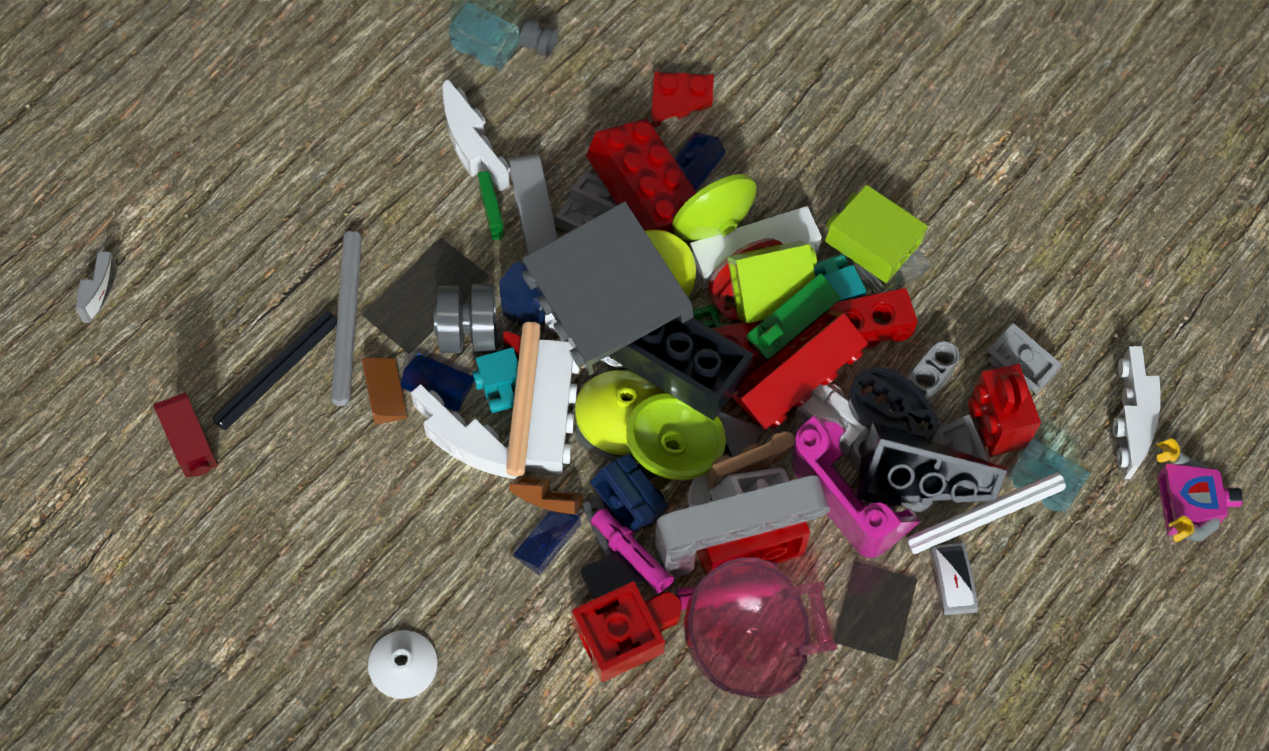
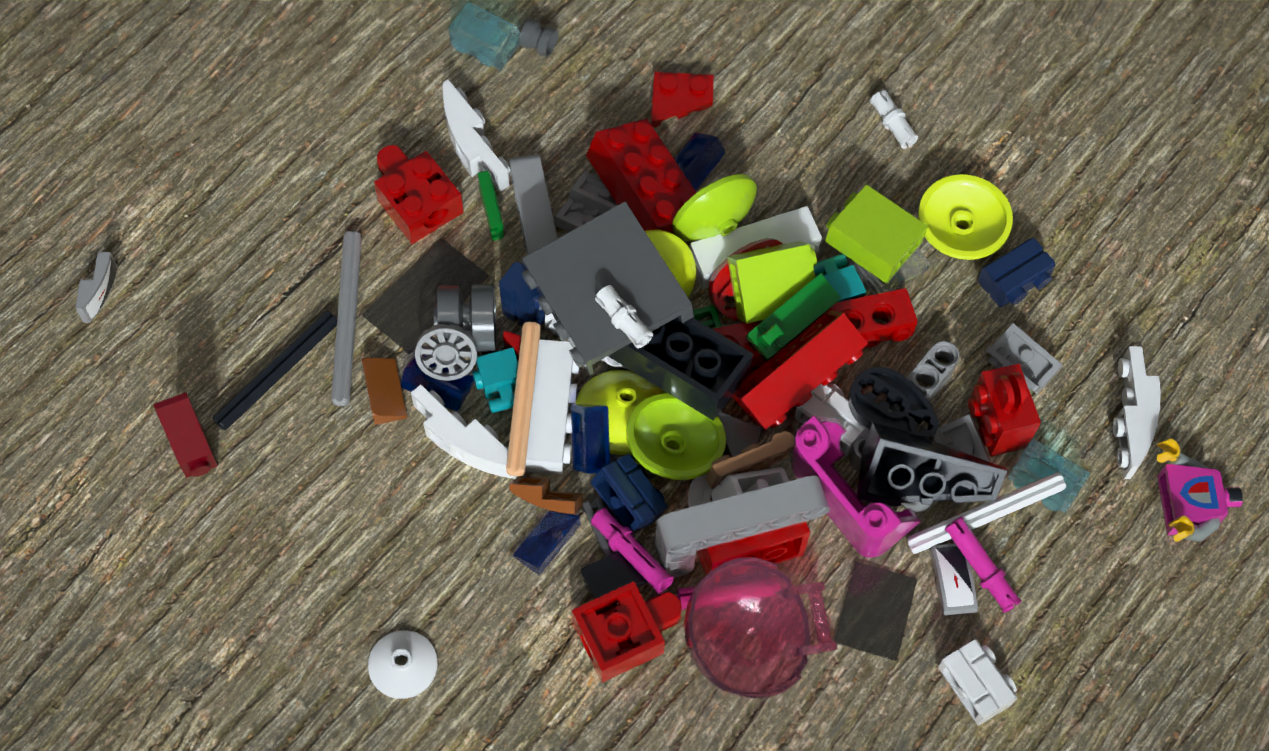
none -> red brick [374,145,464,244]
none -> light grey wheel [415,324,477,381]
none -> clear blue slope [571,404,610,474]
none -> white pin [595,285,653,348]
none -> white pin [870,90,918,149]
none -> neon yellow dish [918,175,1013,260]
none -> white brick [938,639,1017,726]
none -> dark pink pin [944,516,1022,613]
none -> dark blue brick [978,237,1056,308]

